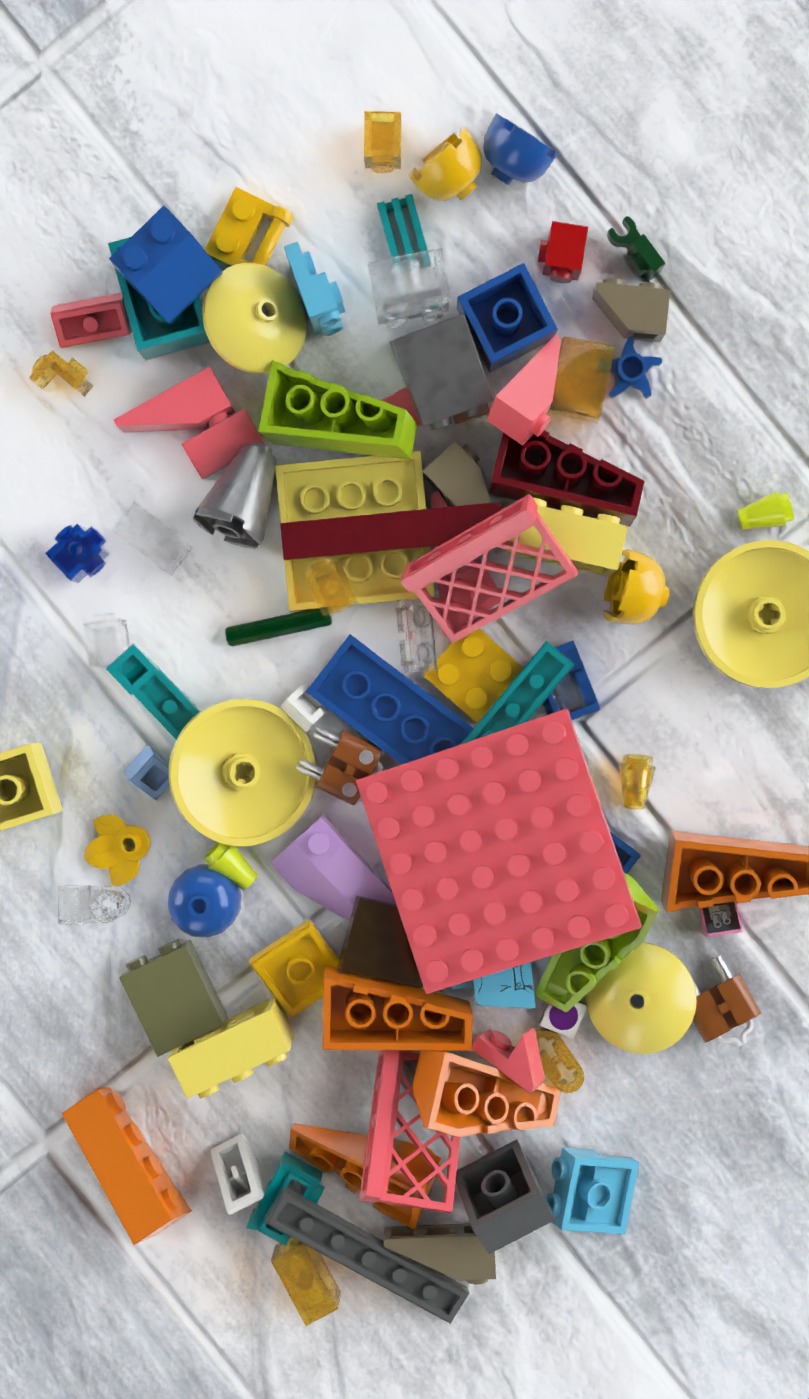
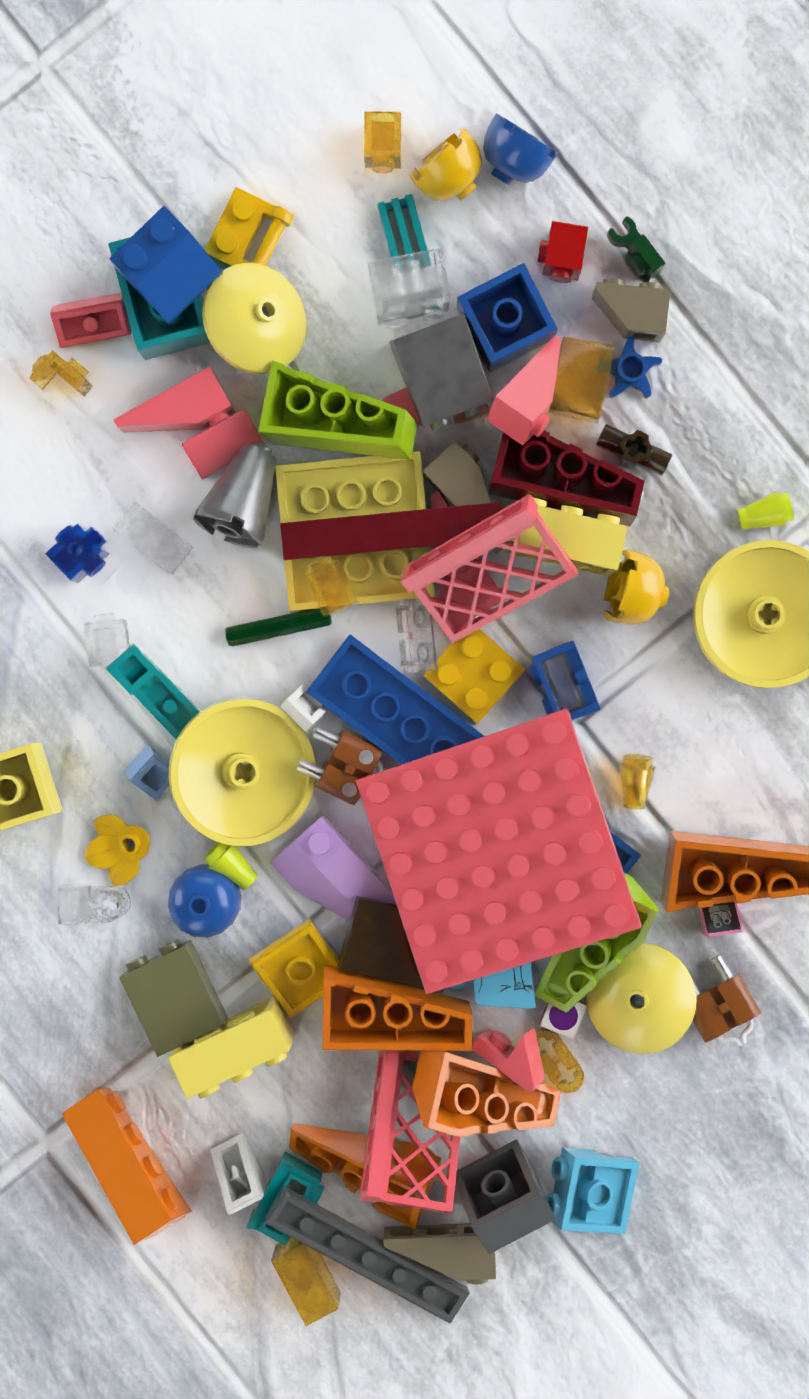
medium azure plate [284,241,345,336] -> none
teal tile [460,641,575,745] -> none
none -> dark brown axle [595,424,672,476]

